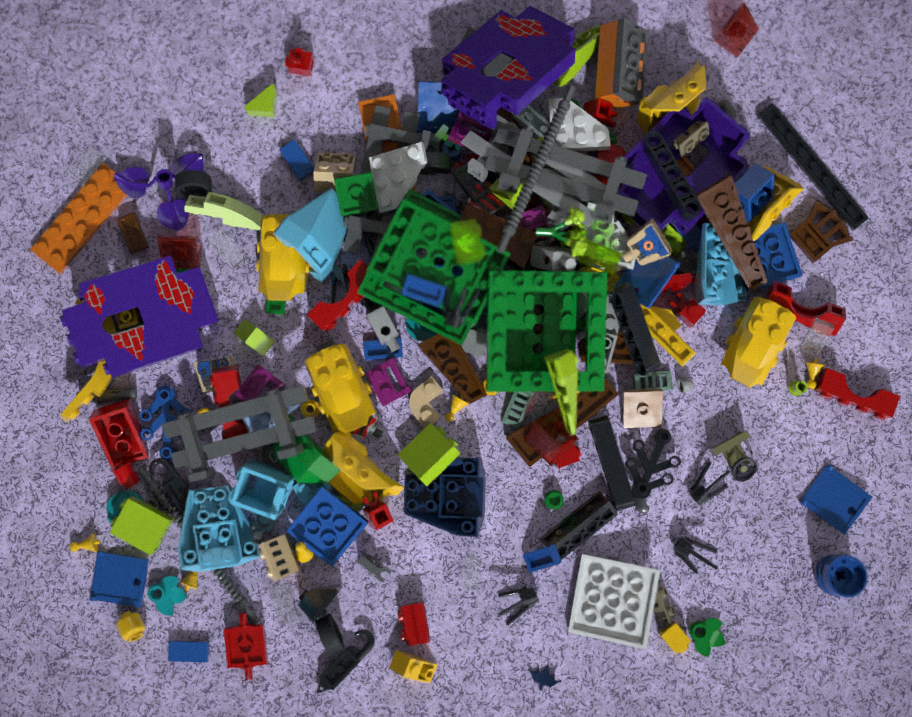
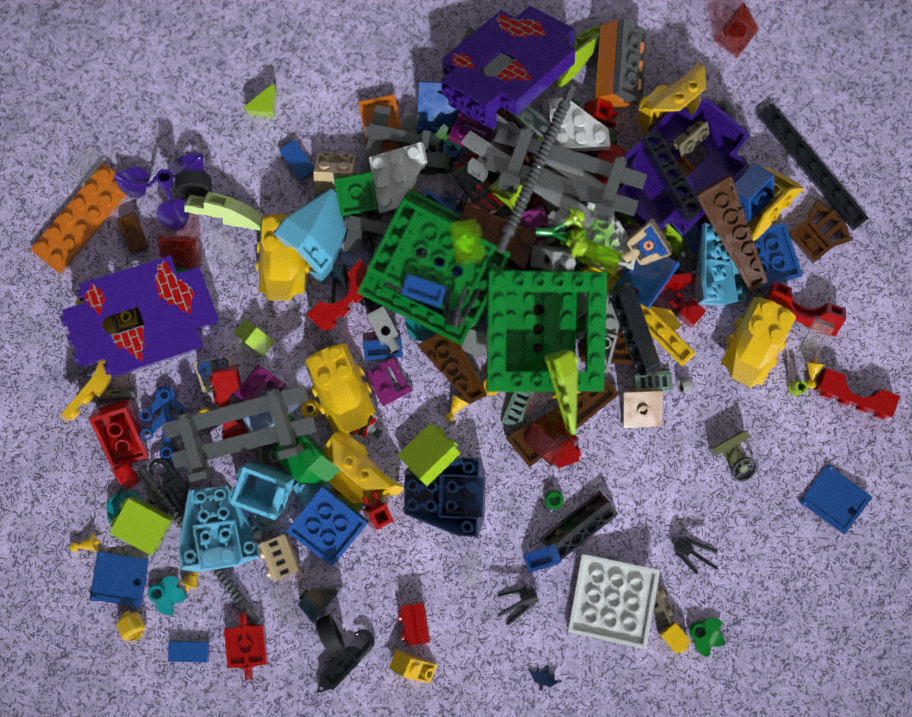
green tile [265,300,287,315] -> none
red brick [285,47,315,77] -> none
yellow piece [295,542,314,563] -> none
dark grey plate [357,554,391,582] -> none
tan plate [409,376,443,429] -> none
black beam [588,415,636,512] -> none
black plant [625,429,681,499] -> none
dark grey arm [634,486,650,514] -> none
black plant [689,461,730,505] -> none
blue wheel [814,554,868,598] -> none

